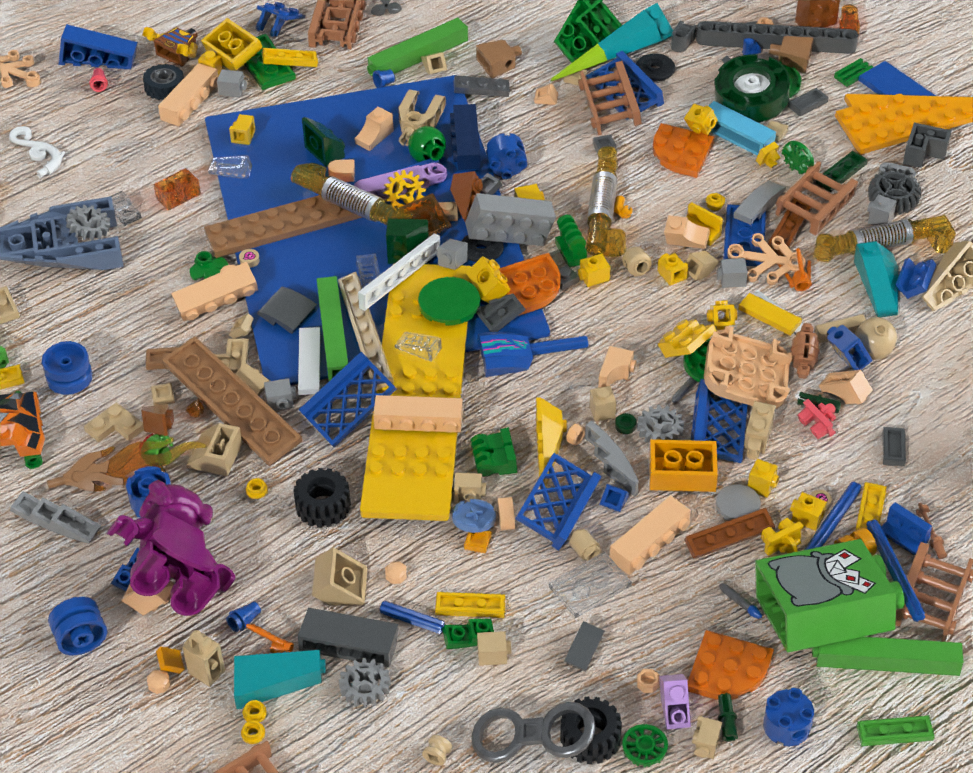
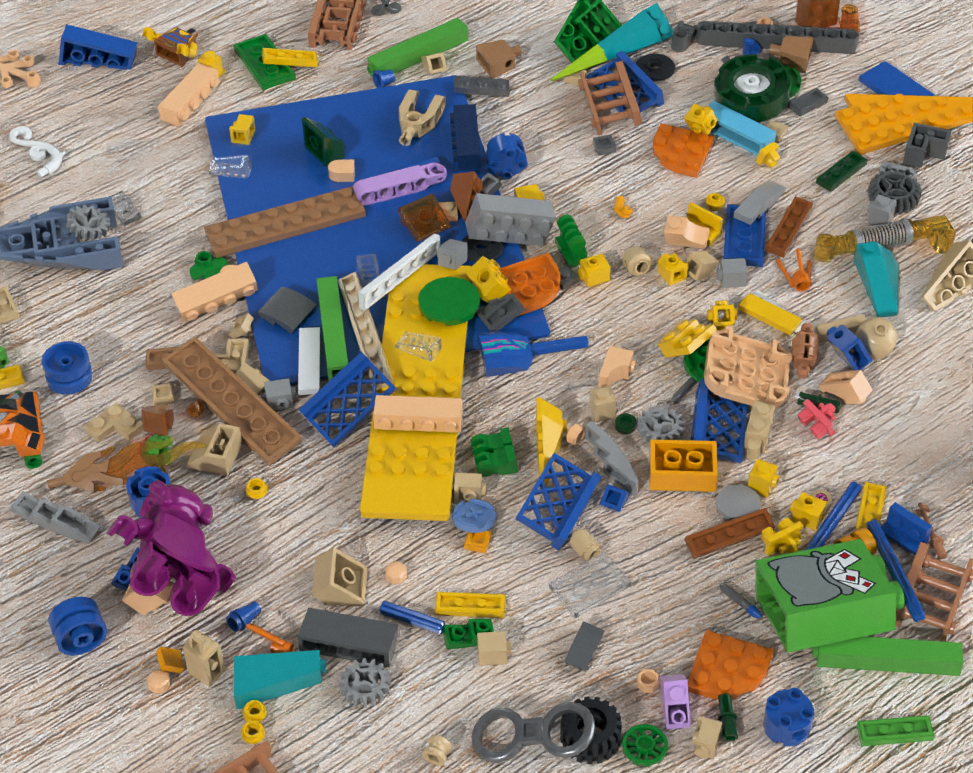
coral cone [89,68,108,92] -> none
black wheel [143,64,184,100] -> none
clear orange brick [153,168,201,211] -> none
yellow brick [201,18,262,71] -> none
light grey brick [217,69,247,98] -> none
tan tile [239,249,260,268] -> none
blue plate [256,2,305,37] -> none
clear yellow piece [291,163,413,225] -> none
black tyre [294,468,351,528] -> none
light nougat arch [355,107,394,151] -> none
yellow gear [383,170,426,213] -> none
dark green slope [386,218,429,264] -> none
green brick [408,126,446,162] -> none
light nougat piece [498,497,515,531] -> none
light nougat slope [534,84,558,105] -> none
clear yellow piece [586,146,627,257] -> none
light nougat brick [609,495,691,575] -> none
light nougat plant [727,233,806,285] -> none
nougat fence [775,161,858,236] -> none
green wheel [781,140,814,174] -> none
green tile [834,58,873,87] -> none
dark grey tile [882,427,906,467] -> none
blue bracket [896,258,937,299] -> none

